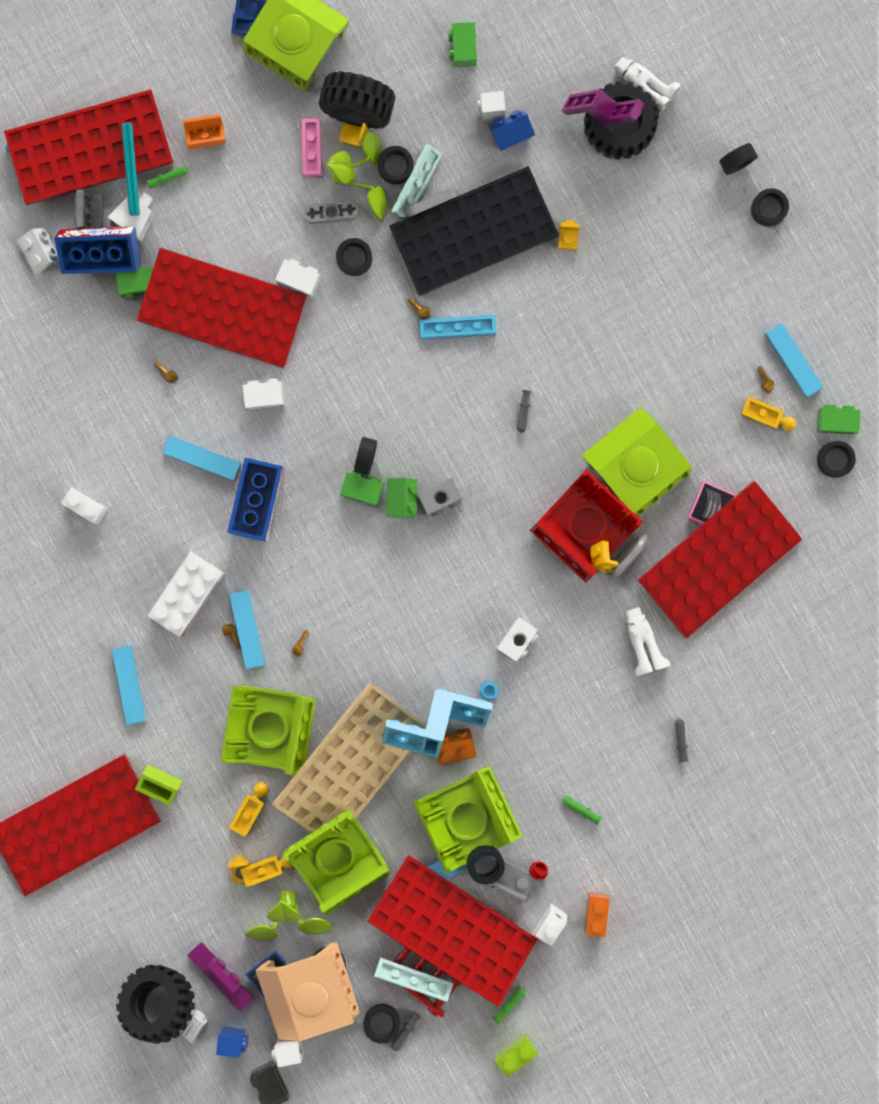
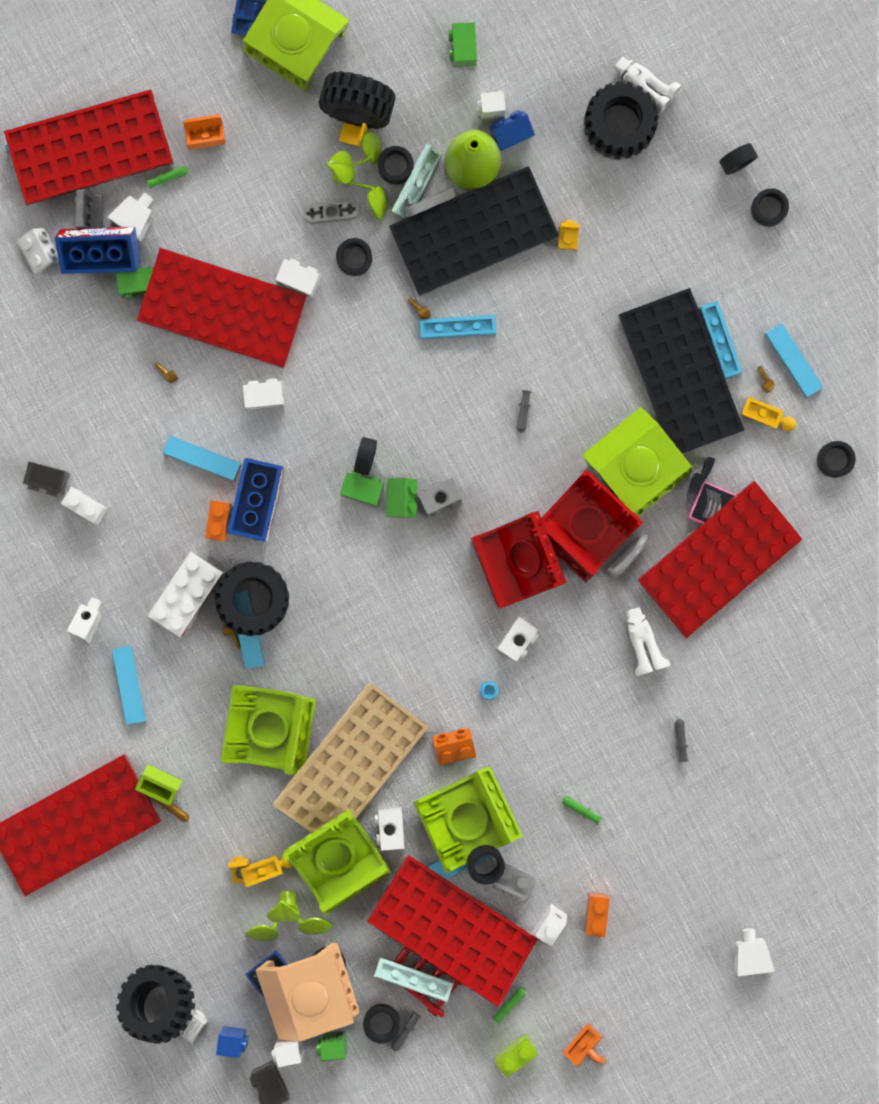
teal axle [122,123,140,216] -> none
magenta bracket [188,942,254,1011] -> none
yellow plate [229,782,269,837] -> none
pearl gold hand [292,630,309,657] -> none
bright pink tile [301,119,322,177] -> none
medium azure bracket [382,689,492,758] -> none
red plate [529,861,548,880] -> none
magenta bracket [562,89,644,125] -> none
yellow bracket [591,540,619,573] -> none
bright green brick [817,404,860,435] -> none
none -> clear smoke brick [23,461,70,497]
none -> white torso [67,597,102,644]
none -> pearl gold piece [151,798,189,822]
none -> orange brick [205,500,233,542]
none -> black tyre [215,561,289,636]
none -> bright green brick [317,1031,347,1062]
none -> white brick [375,808,405,850]
none -> lime cylinder [444,129,501,191]
none -> red panel [470,511,567,609]
none -> orange plate [563,1024,606,1067]
none -> black plate [618,288,744,454]
none -> black slope [688,456,715,493]
none -> medium azure tile [699,301,743,379]
none -> white torso [734,928,775,977]

